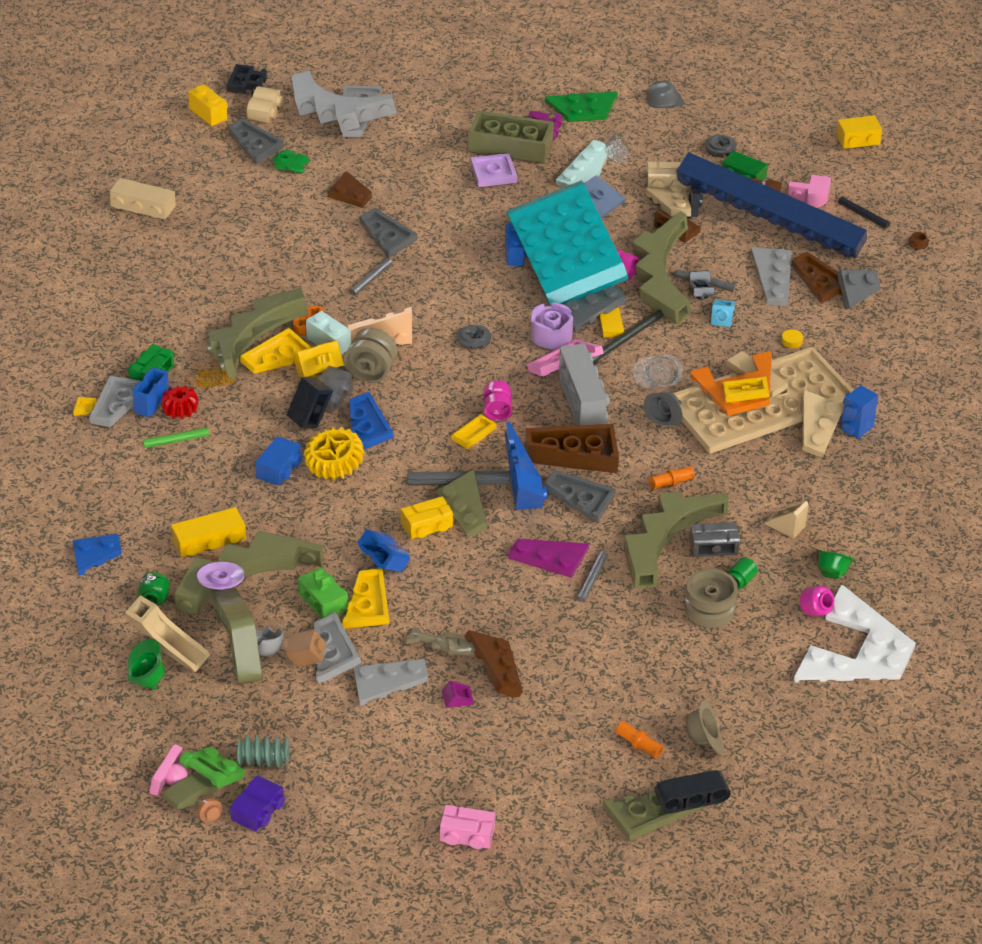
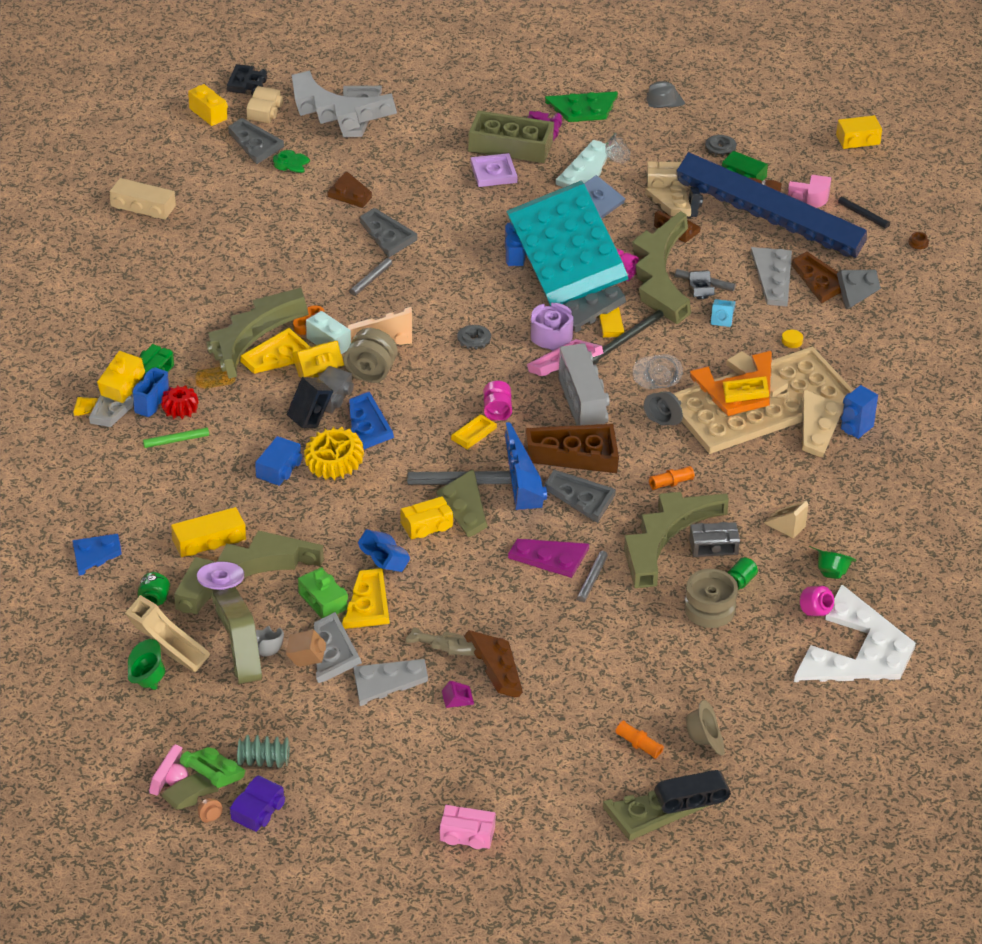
none -> yellow brick [97,351,145,403]

